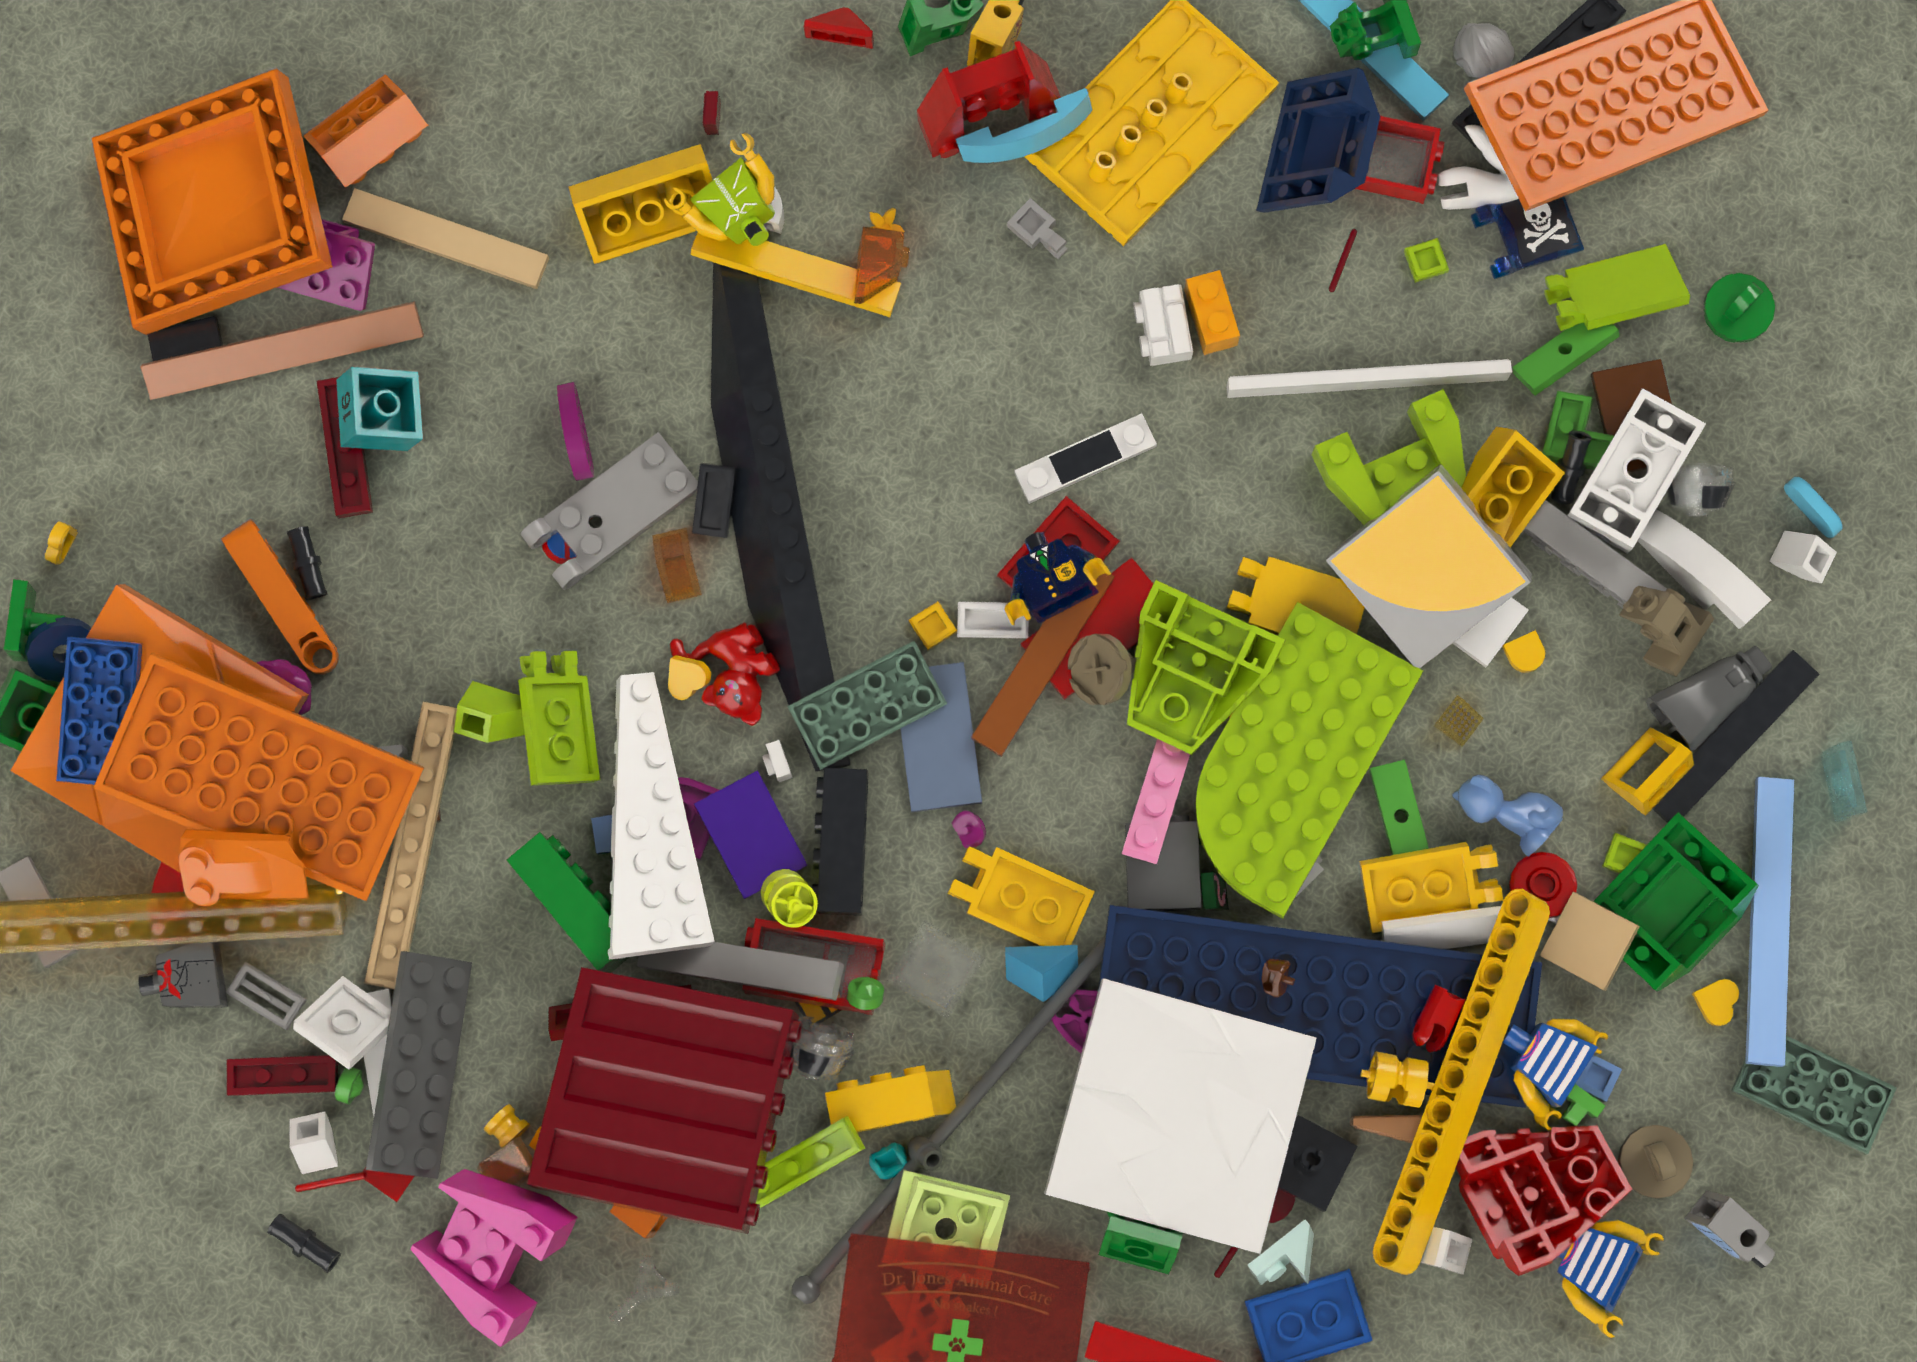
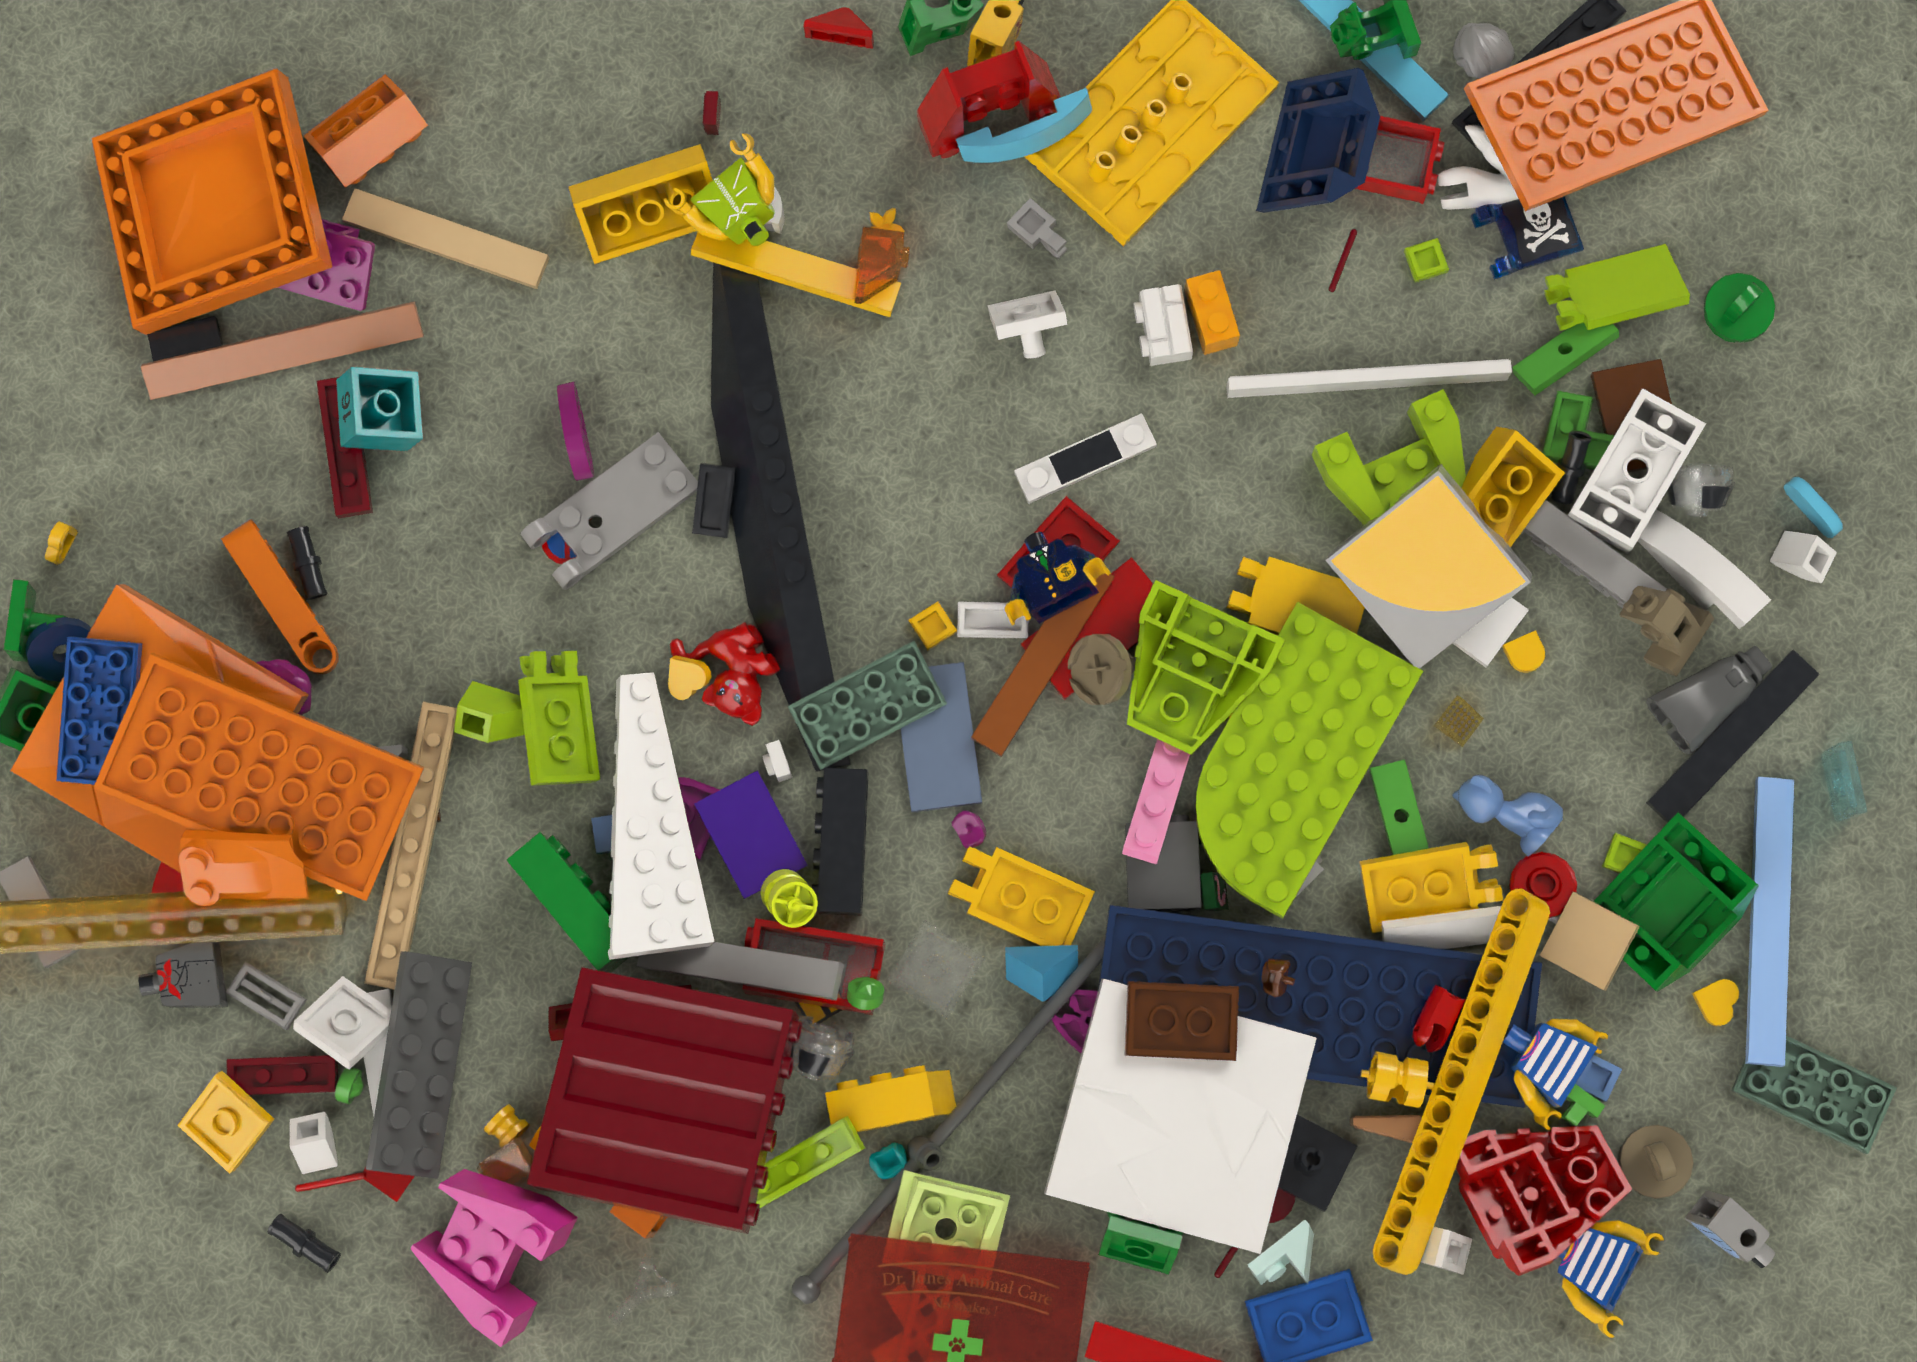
clear orange slope [652,528,702,603] -> none
yellow tile [1601,727,1694,816] -> none
none -> yellow tile [177,1071,274,1174]
none -> white tile [987,291,1067,358]
none -> reddish brown tile [1124,981,1239,1061]

